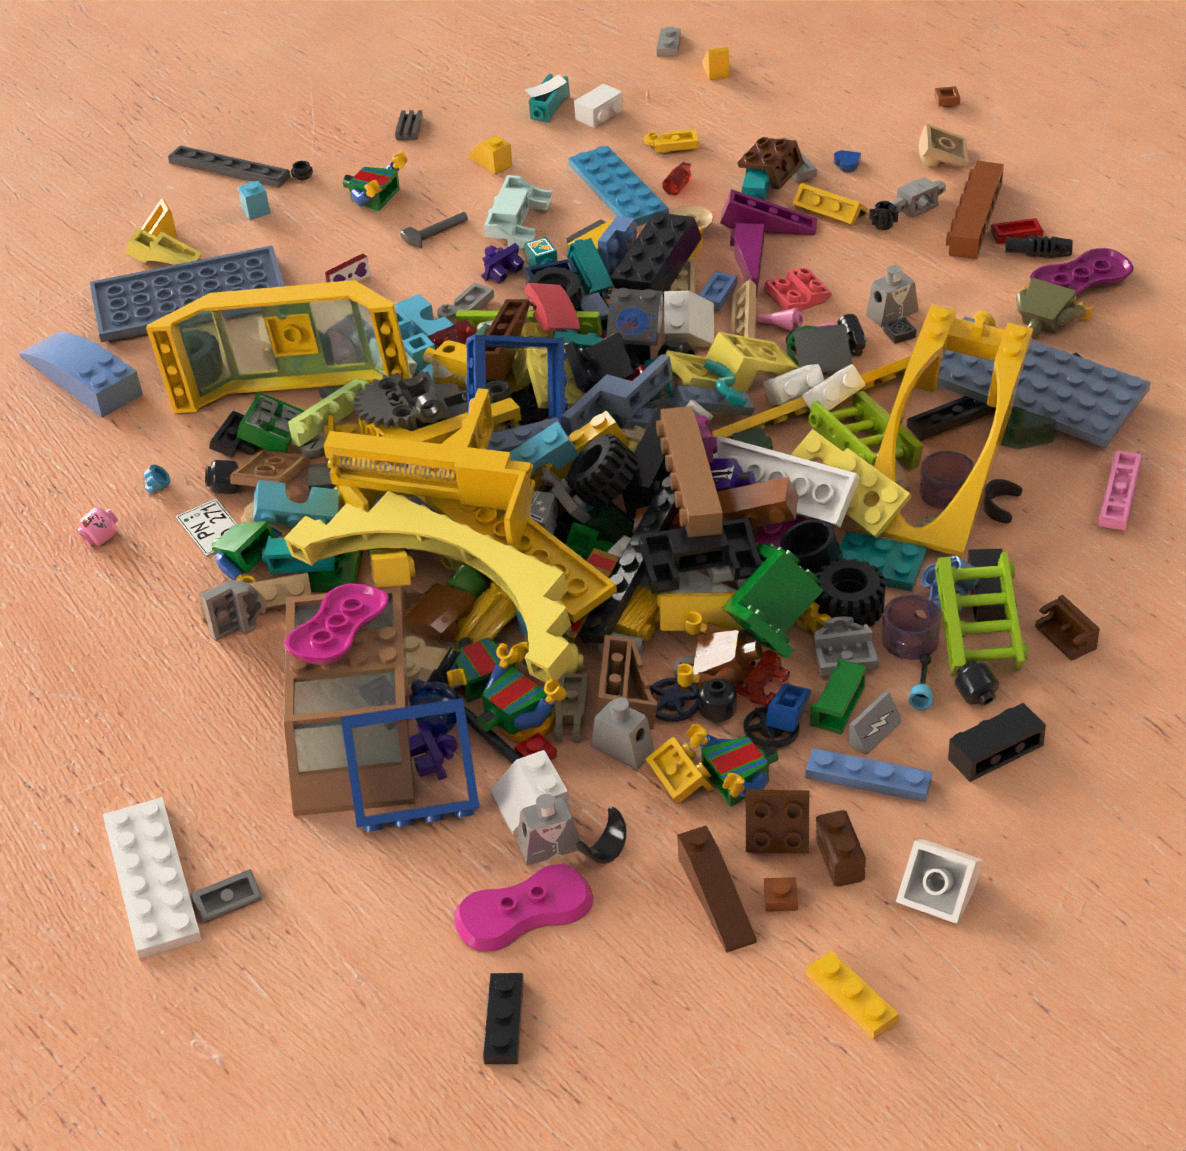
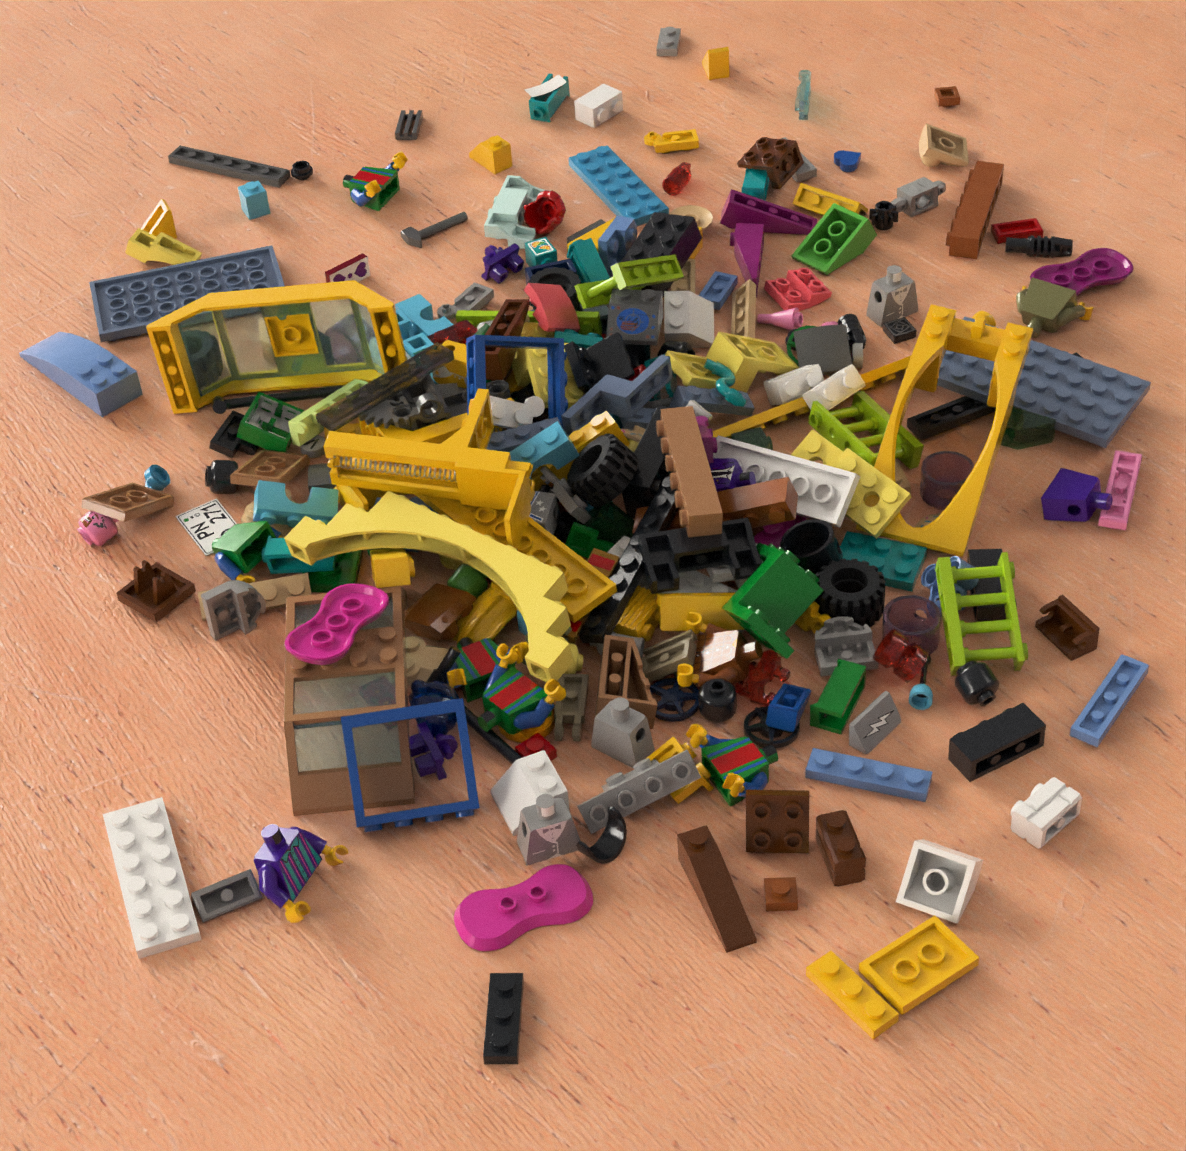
black helmet [984,479,1023,523] -> none
none -> medium nougat tile [82,482,174,522]
none -> reddish brown plate [116,560,196,622]
none -> black bar [212,385,343,414]
none -> dark purple torso [254,824,348,923]
none -> clear smoke tile [315,342,455,431]
none -> white hinge [489,395,545,429]
none -> red hair [524,190,566,235]
none -> lime fence [574,254,684,309]
none -> light grey bracket [577,750,701,834]
none -> dark tan plate [641,629,697,683]
none -> bright green slope [791,203,877,275]
none -> clear light blue plate [795,70,811,120]
none -> light grey tile [852,343,863,368]
none -> yellow plate [859,915,979,1015]
none -> clear red wheel [873,628,929,683]
none -> white brick [1010,777,1082,849]
none -> dark purple torso [1041,468,1112,522]
none -> medium blue plate [1070,654,1149,747]

